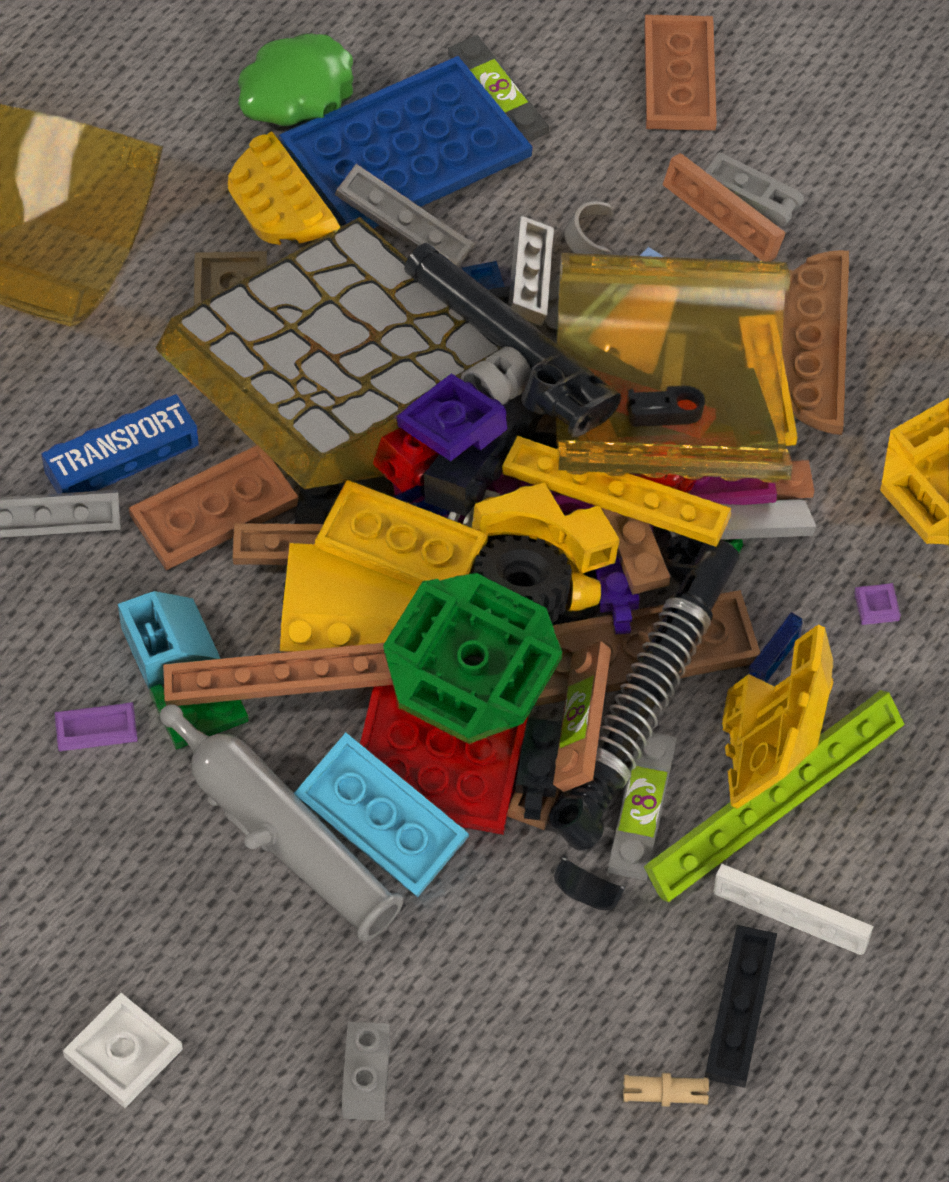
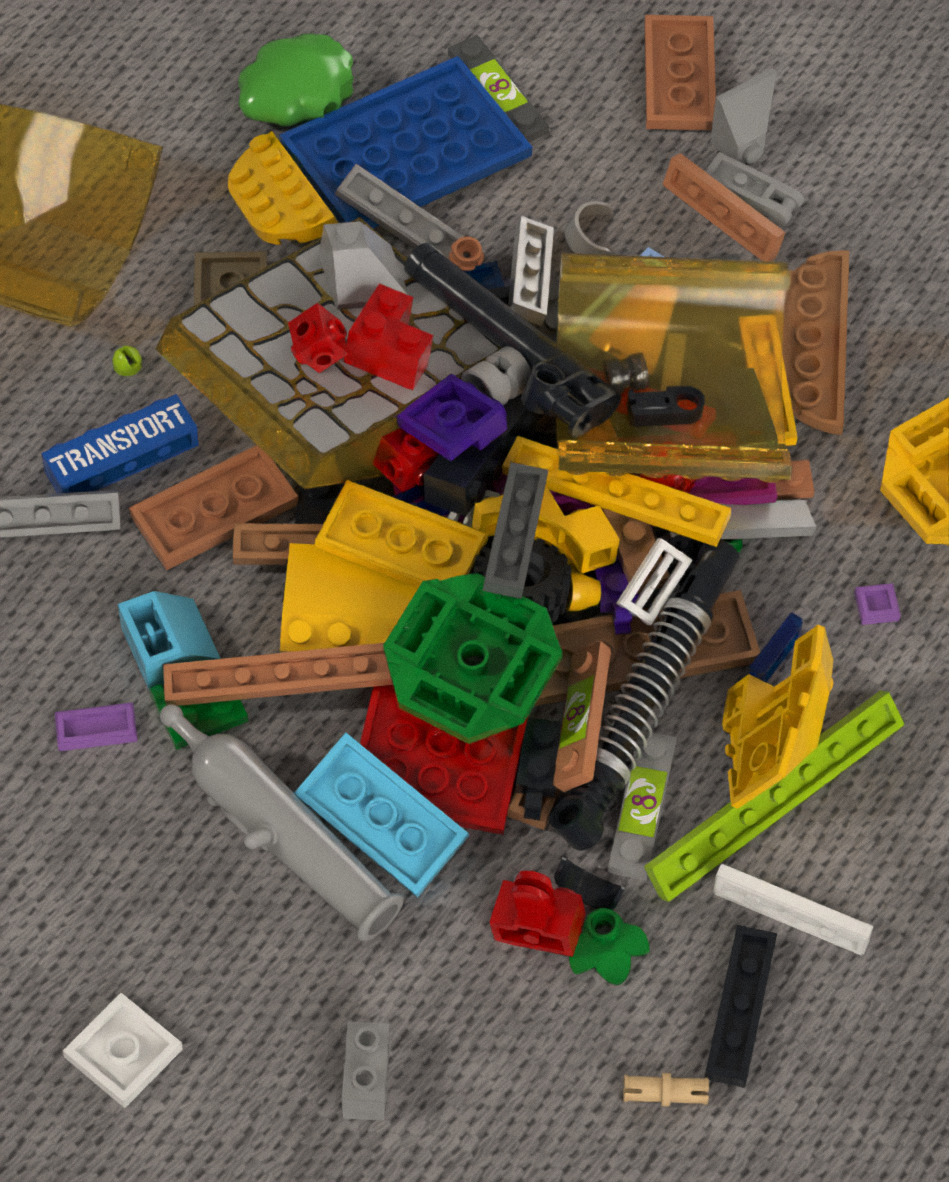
none -> lime hinge [112,345,142,376]
none -> red brick [288,303,349,373]
none -> light grey slope [319,221,409,310]
none -> red brick [343,283,434,391]
none -> nougat plate [449,236,484,271]
none -> dark grey plate [483,462,548,599]
none -> red brick [489,870,586,957]
none -> green plate [569,908,650,986]
none -> clear smoke wheel [603,352,649,394]
none -> white tile [616,538,692,625]
none -> light grey slope [711,68,776,164]

